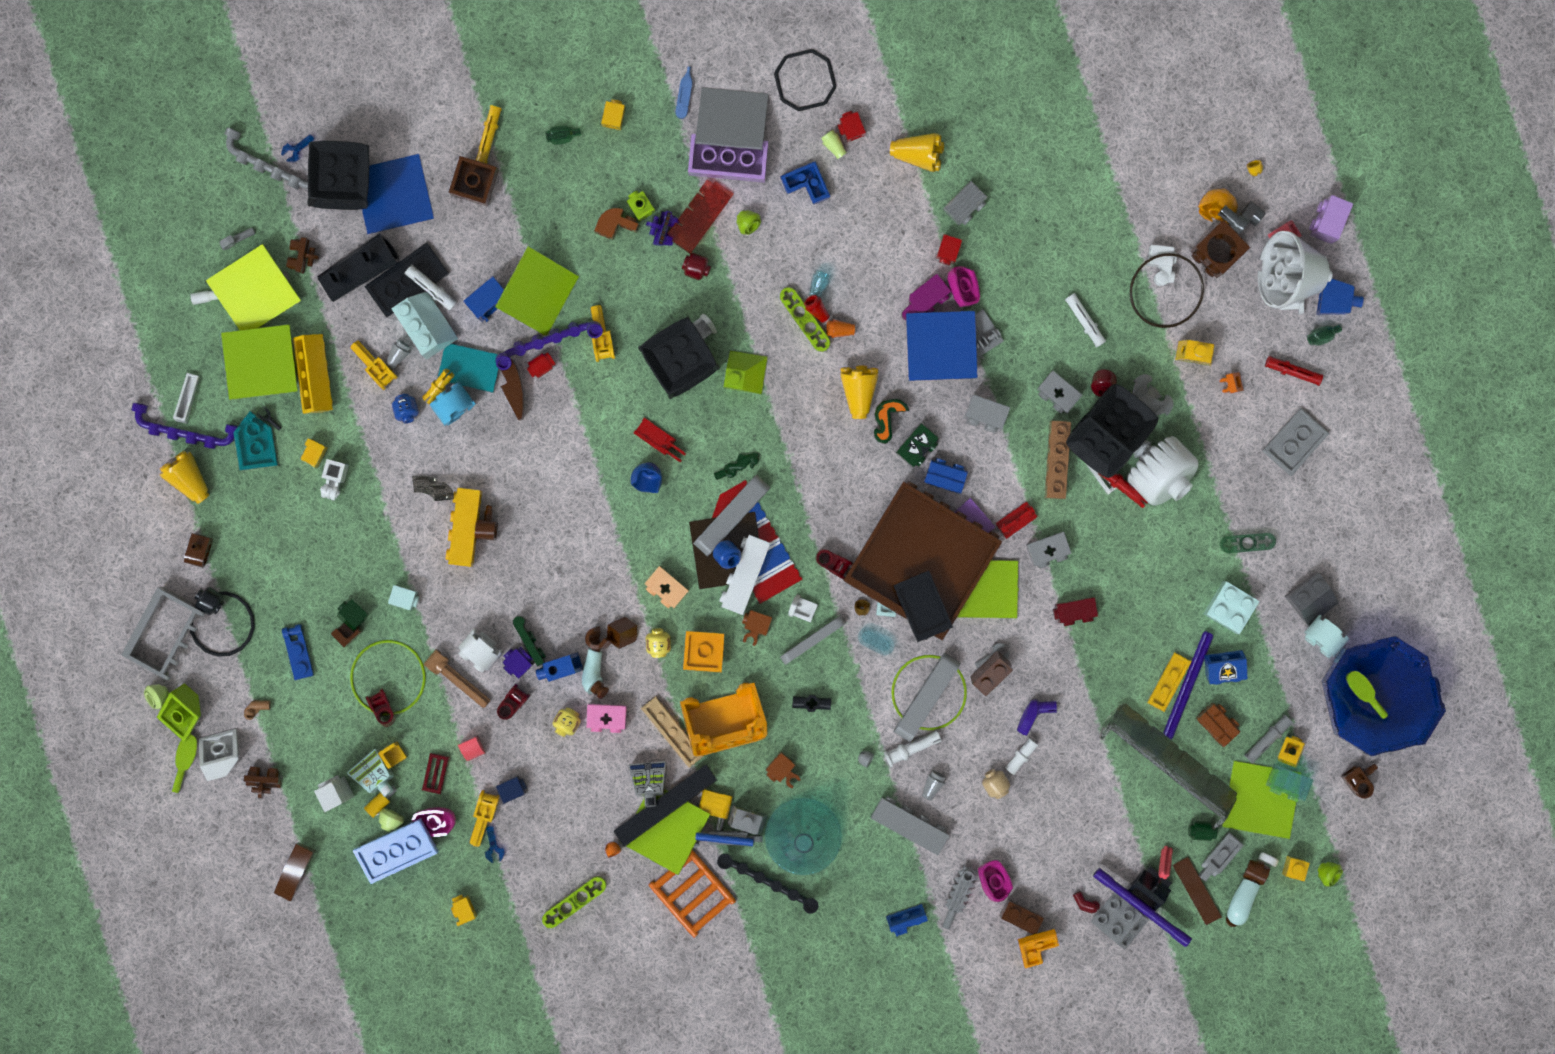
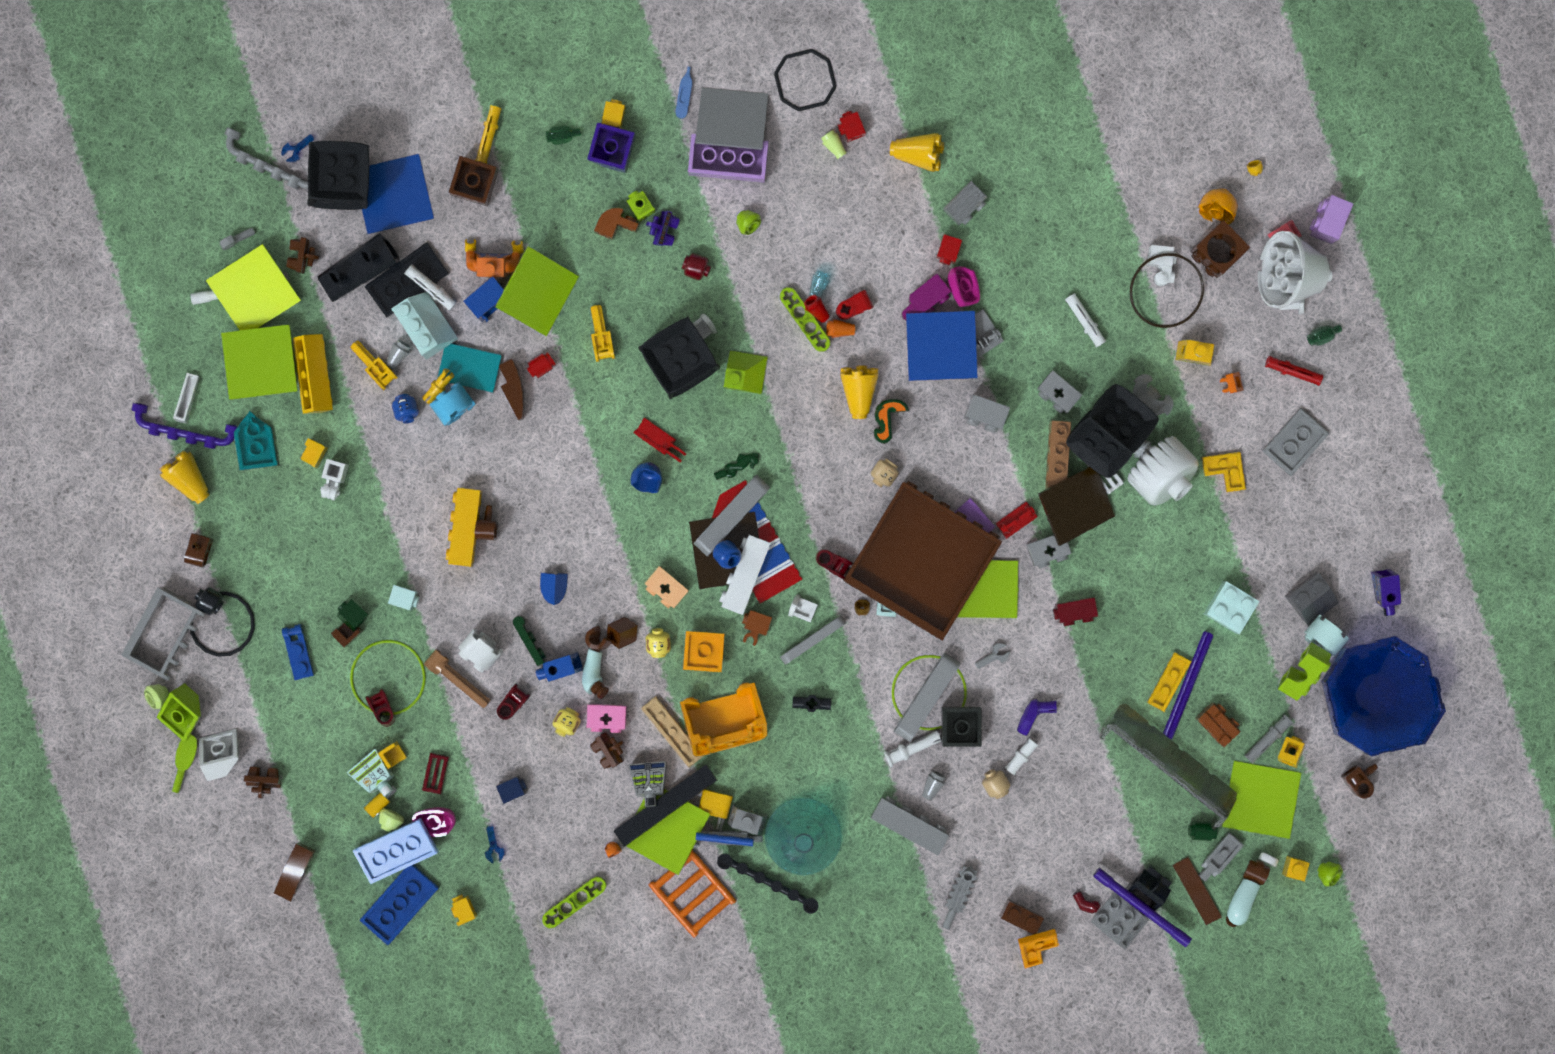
medium nougat arm [244,700,271,720] -> none
black hand [257,407,282,431] -> none
white brick [314,775,355,812] -> none
clear smoke tile [412,476,454,501] -> none
coral brick [458,736,485,761] -> none
yellow connector [469,790,500,847] -> none
dark purple bar [495,321,603,370] -> none
dark purple brick [502,647,534,679] -> none
clear red windscreen [668,180,734,254] -> none
dark orange brick [766,752,800,788] -> none
blue brick [780,161,831,205] -> none
clear light blue tile [858,627,894,655] -> none
light grey hinge [858,751,874,768] -> none
blue hinge [886,904,928,936] -> none
black piece [893,571,953,643] -> none
dark green brick [896,423,938,468] -> none
blue brick [924,458,968,494] -> none
reddish brown brick [970,650,1013,696] -> none
dark pink piece [978,860,1013,902] -> none
dark red head [1091,369,1117,397] -> none
red pin [1098,473,1148,508] -> none
coral axle [1158,846,1173,879] -> none
blue brick [1204,650,1248,685] -> none
dark grey beam [1218,201,1266,234] -> none
clear green beam [1219,533,1276,553] -> none
clear light blue brick [1266,764,1313,802] -> none
blue torso [1316,279,1364,315] -> none
lime piece [1346,671,1388,719] -> none
none -> blue tile [359,864,440,945]
none -> orange torso [465,239,524,277]
none -> blue brick [540,573,568,605]
none -> dark purple slope [587,123,636,173]
none -> reddish brown hips [590,732,624,769]
none -> red piece [836,290,874,320]
none -> tan head [870,458,899,488]
none -> pearl dark grey brick [941,707,982,747]
none -> dark brown piece [1038,466,1115,546]
none -> yellow tile [1202,452,1246,492]
none -> lime arch [1278,642,1331,701]
none -> dark purple torso [1371,569,1401,616]

